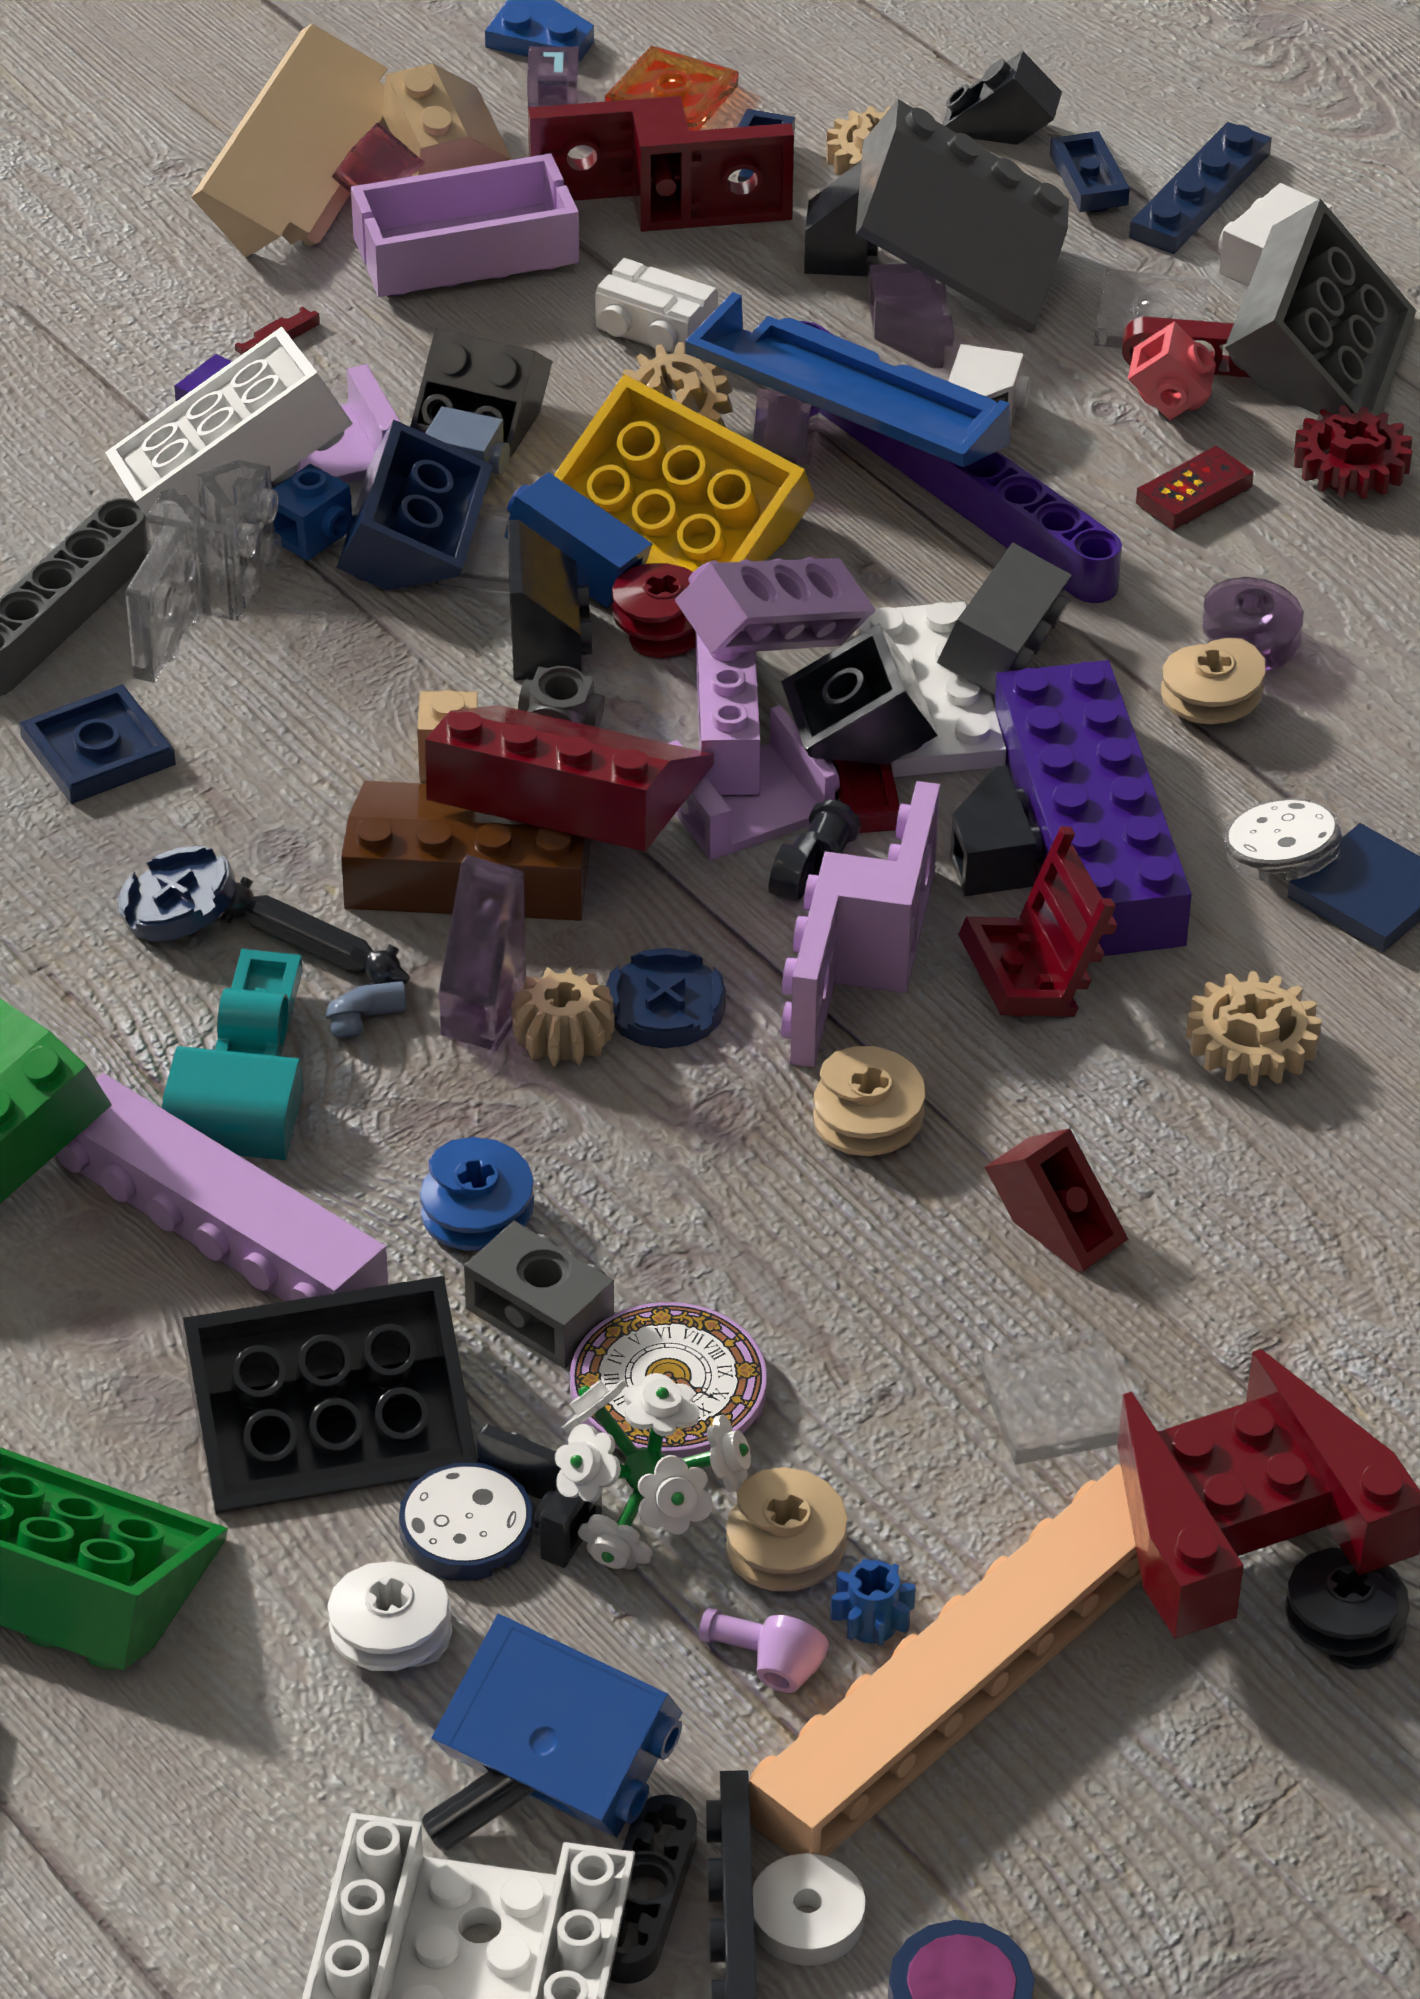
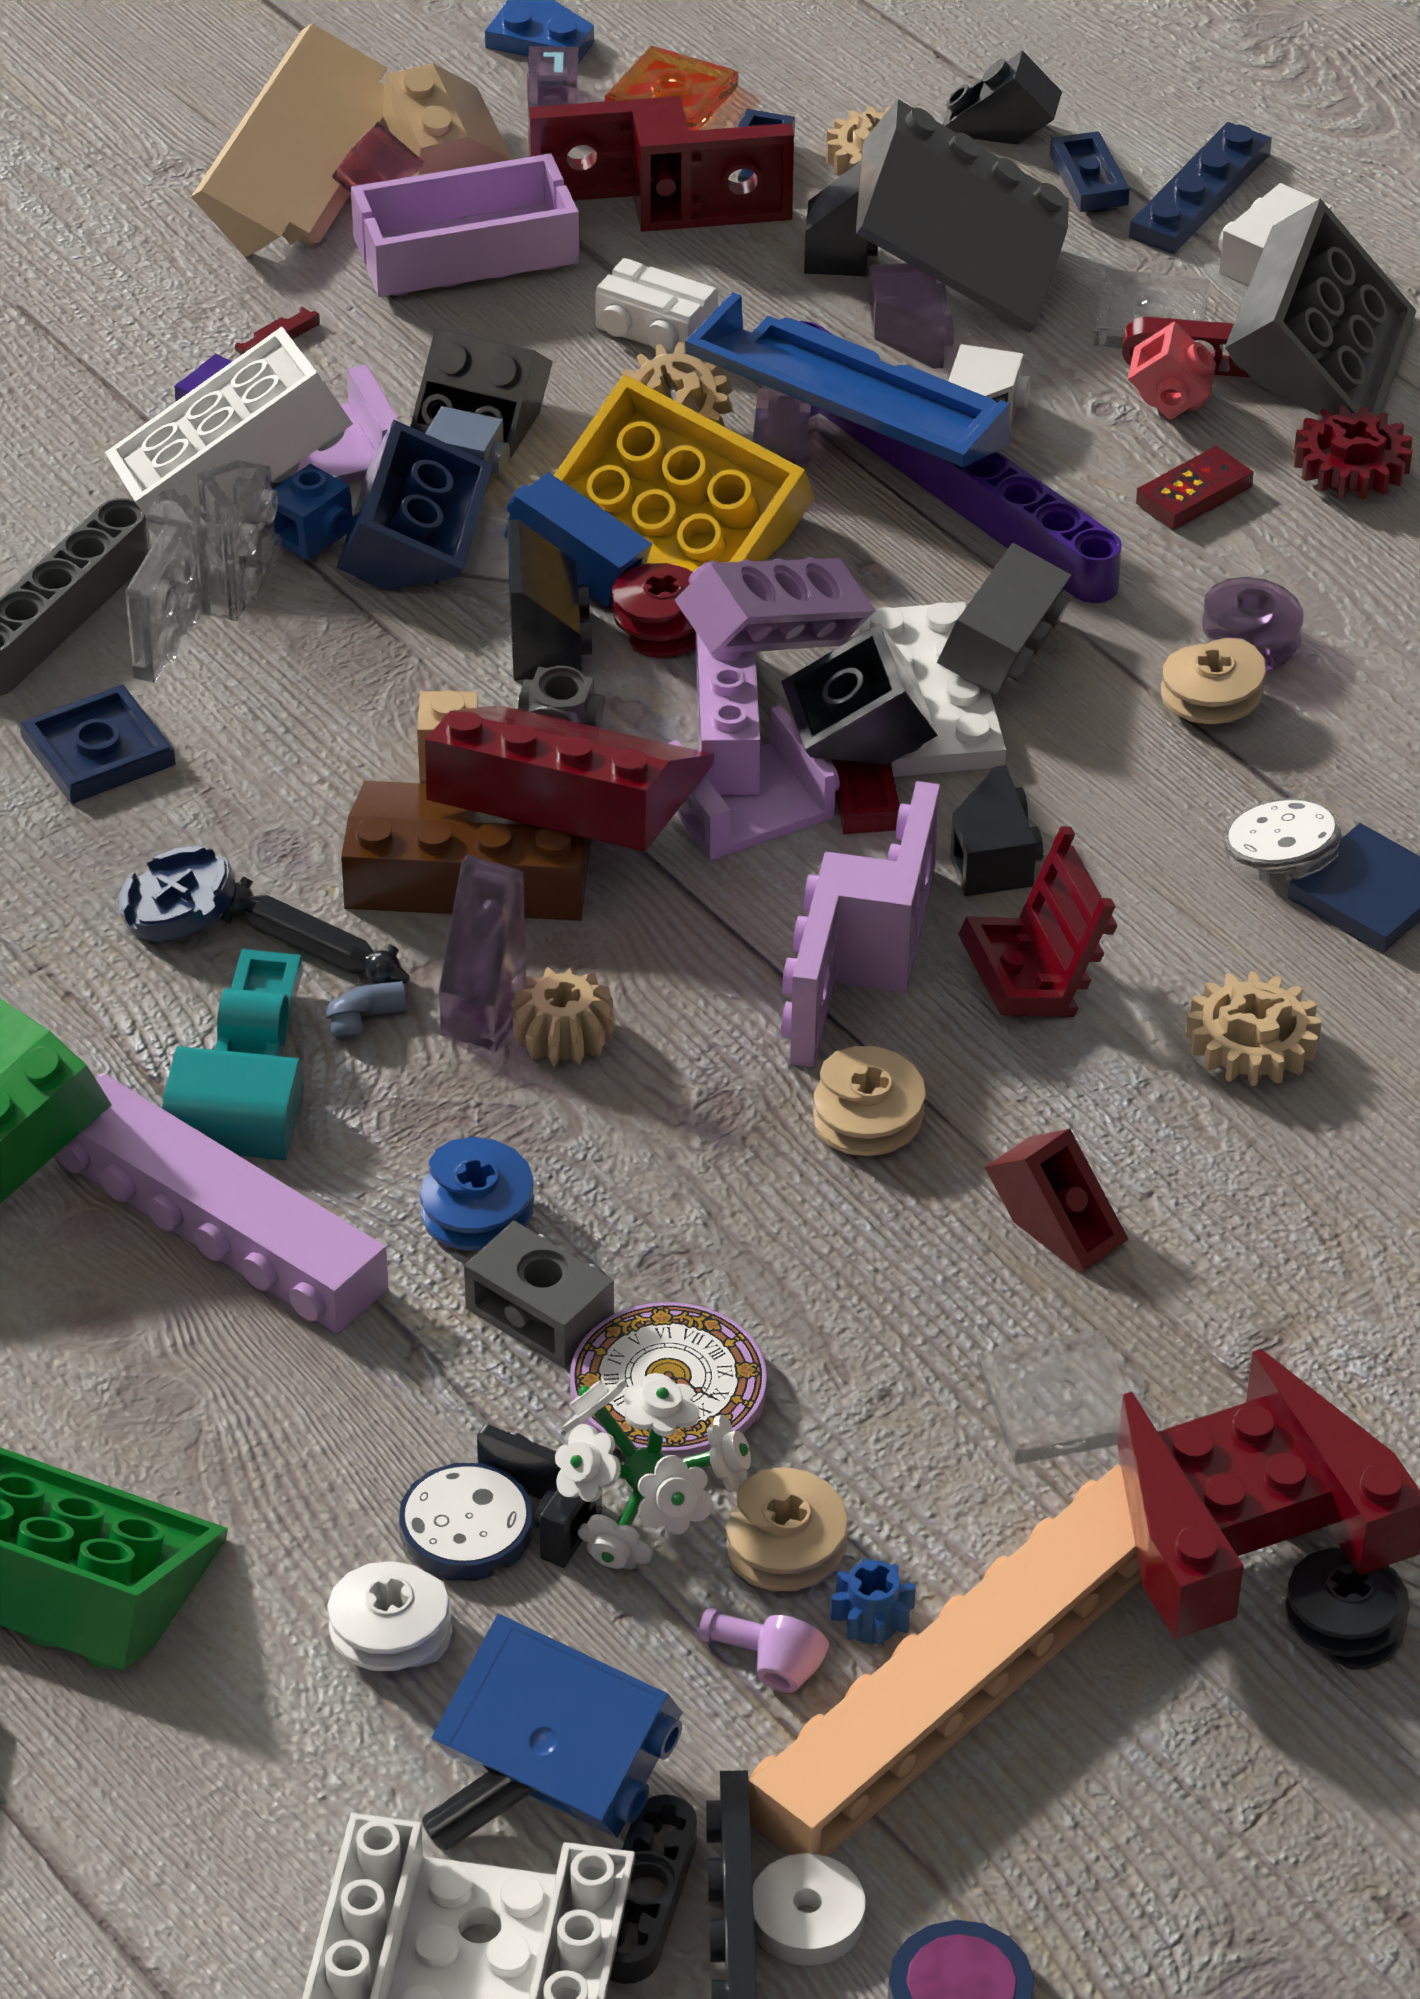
black slope [182,1276,478,1514] -> none
dark blue tile [605,948,726,1049] -> none
black connector [768,799,861,902] -> none
dark purple brick [994,660,1192,956] -> none

